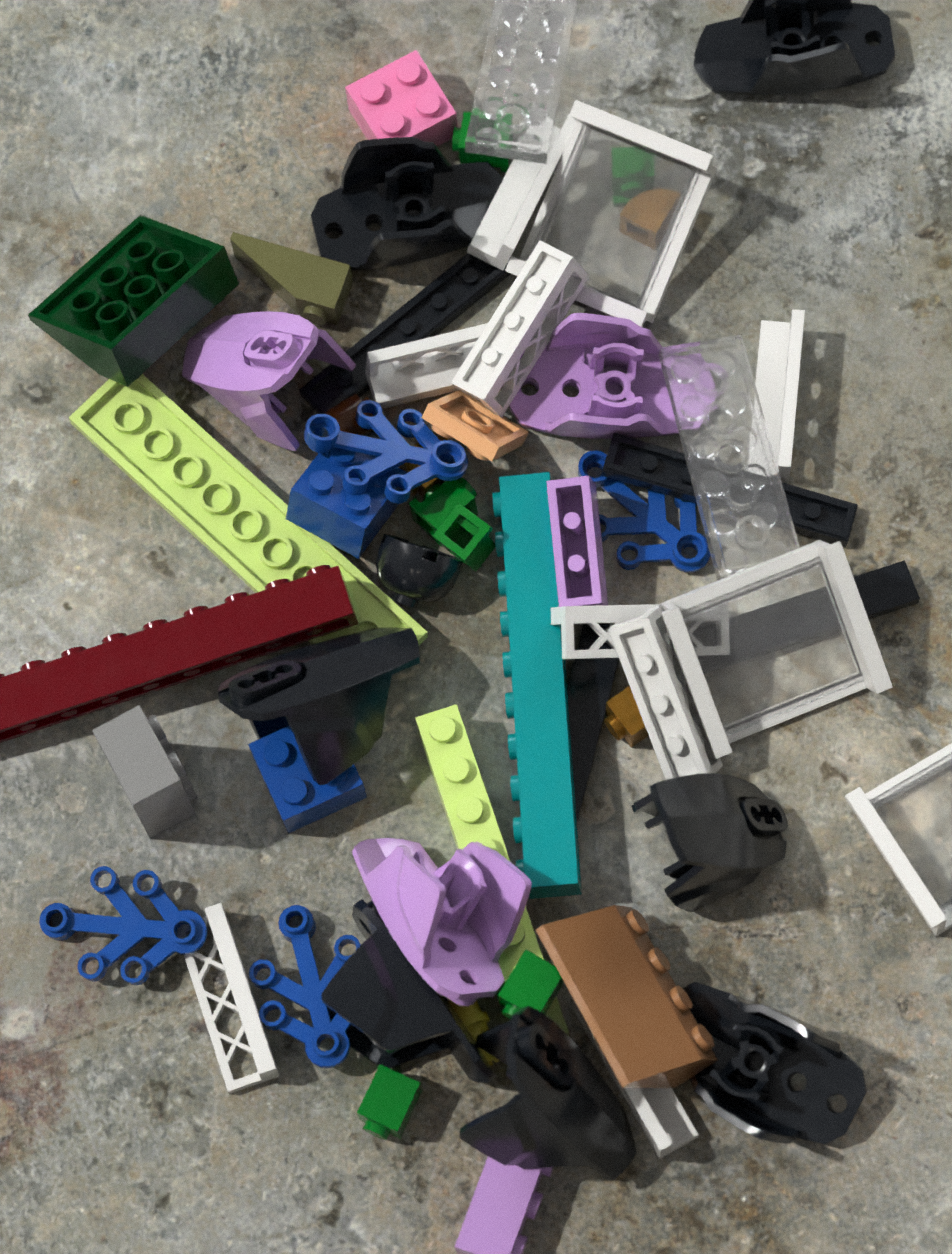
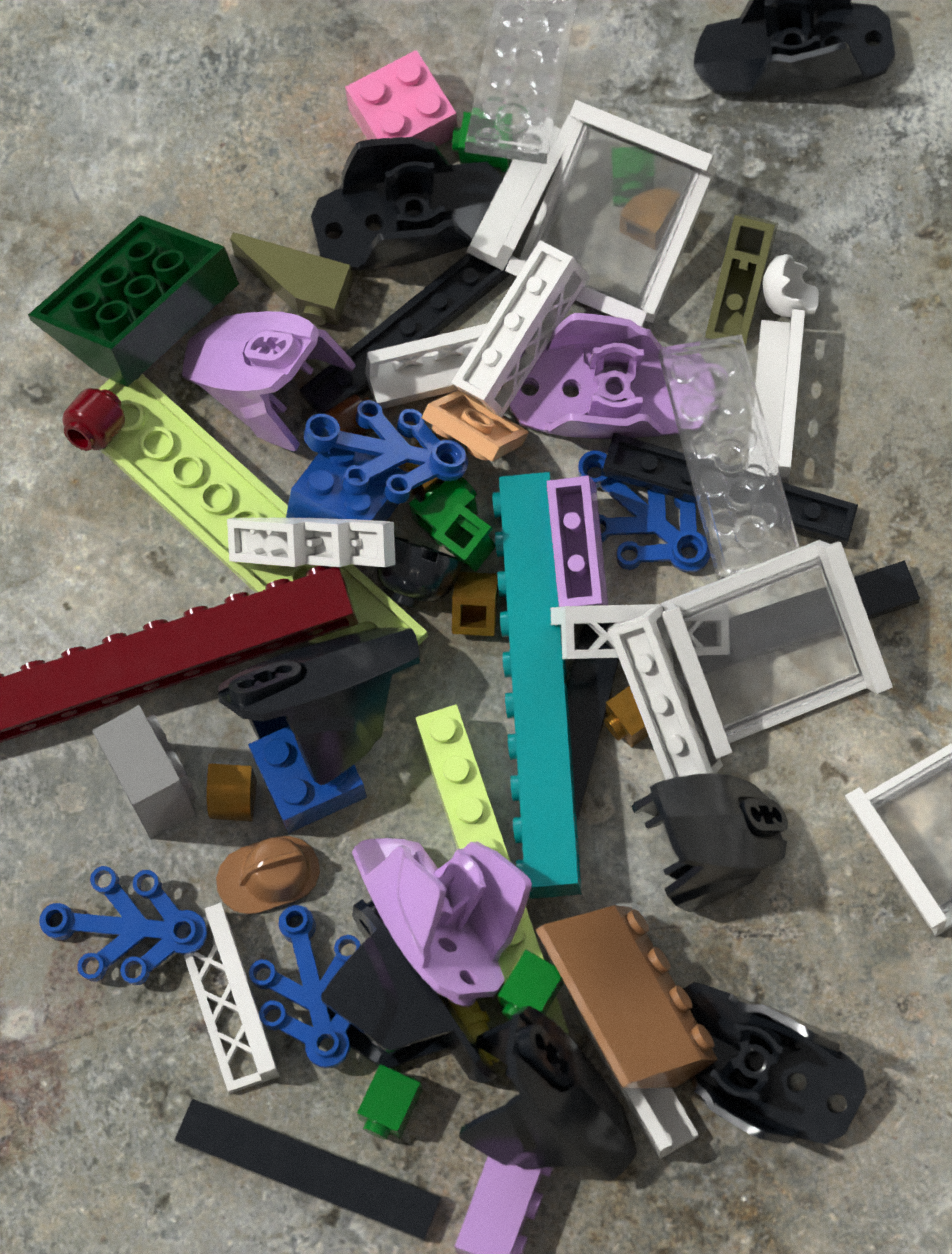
none -> dark red head [62,388,126,451]
none -> black tile [175,1099,441,1242]
none -> pearl gold brick [207,763,257,822]
none -> medium nougat piece [216,836,320,914]
none -> white slope [227,518,396,567]
none -> pearl gold brick [452,572,498,636]
none -> olive slope [705,213,779,347]
none -> white hair [763,254,819,317]

